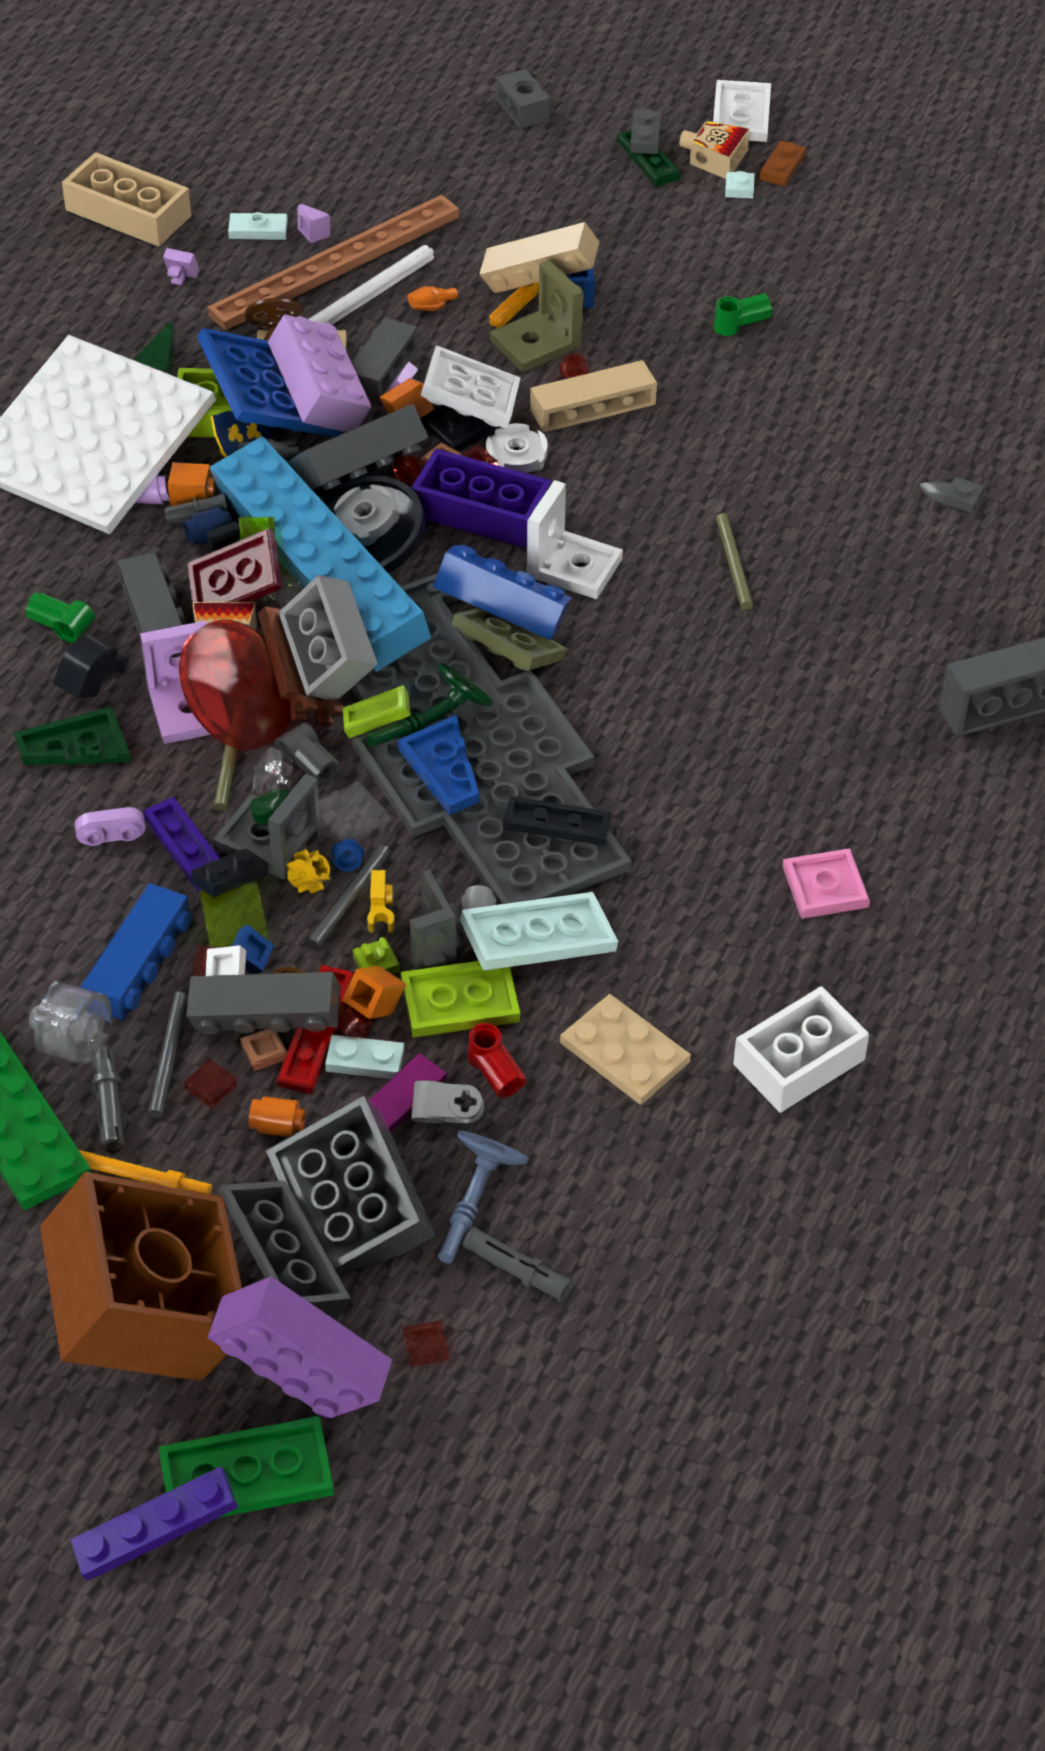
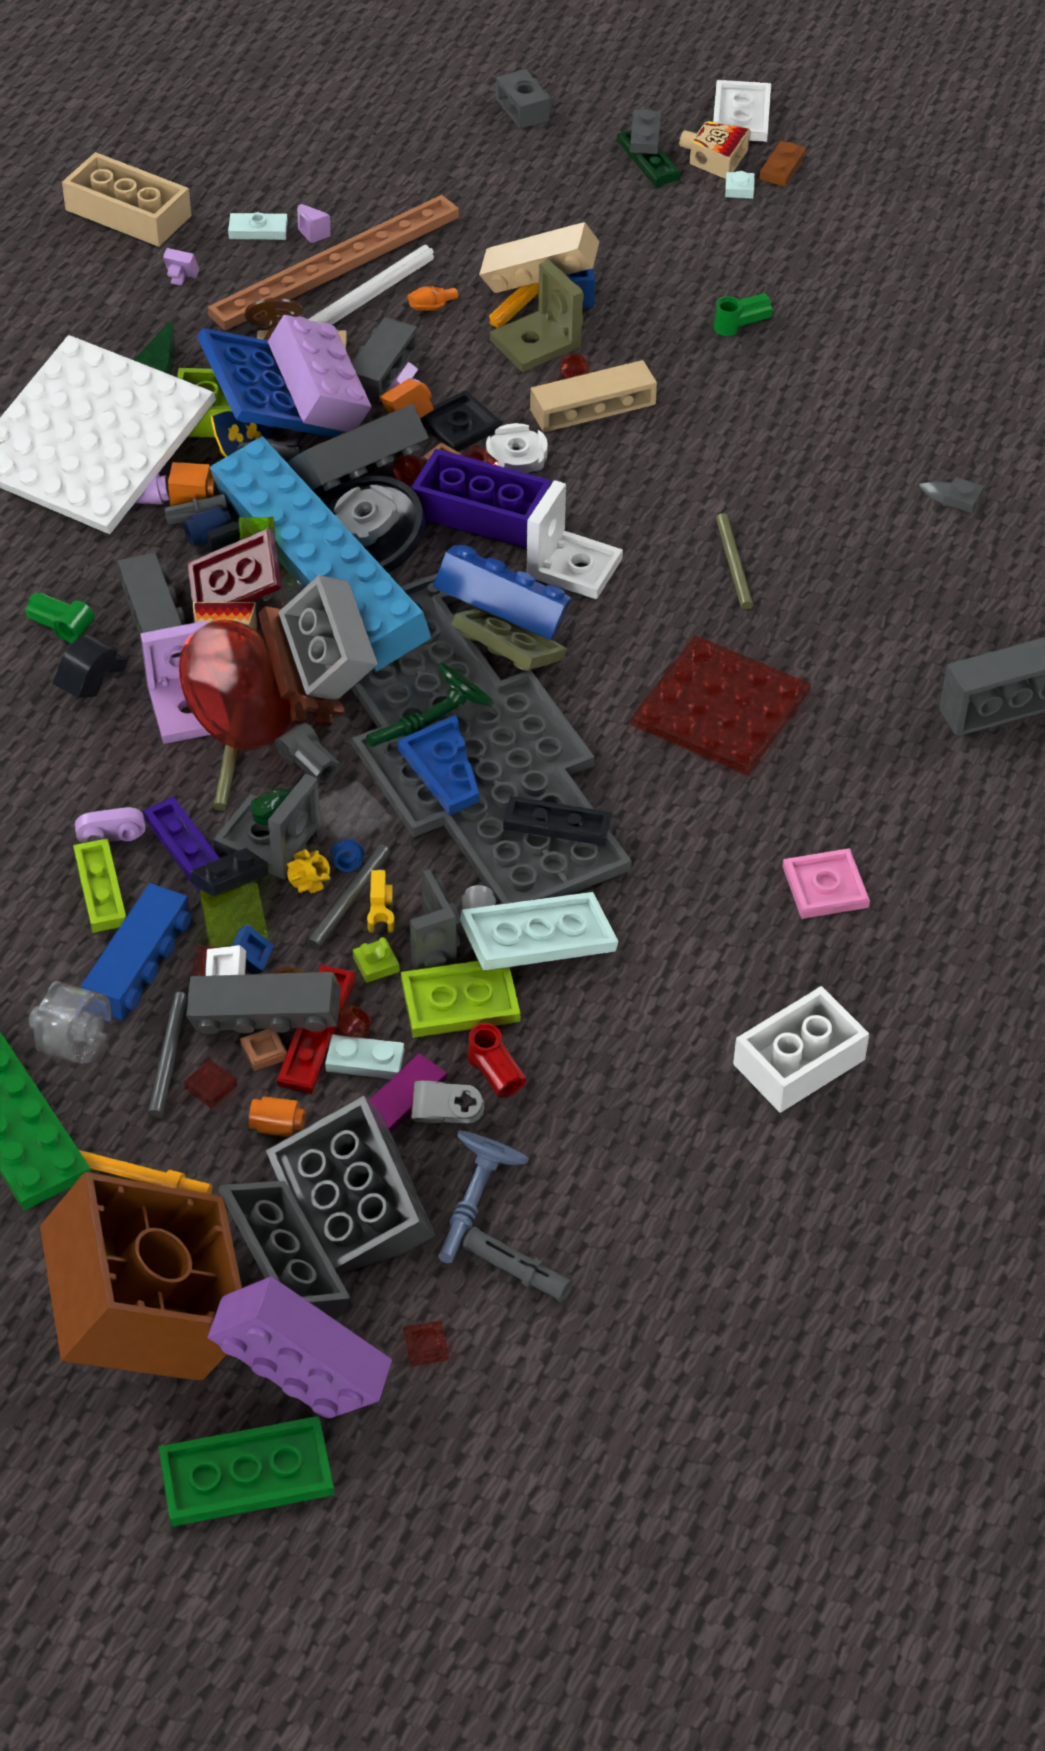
dark green wing [13,707,131,765] -> none
dark purple plate [70,1466,239,1580] -> none
dark grey pin [91,1046,125,1152] -> none
clear tile [252,746,292,795] -> none
orange brick [342,966,406,1019] -> none
lime tile [343,685,411,738] -> none
white plate [420,345,520,429] -> none
tan plate [560,993,691,1105] -> none
none -> lime plate [73,838,126,933]
none -> clear red plate [631,635,811,776]

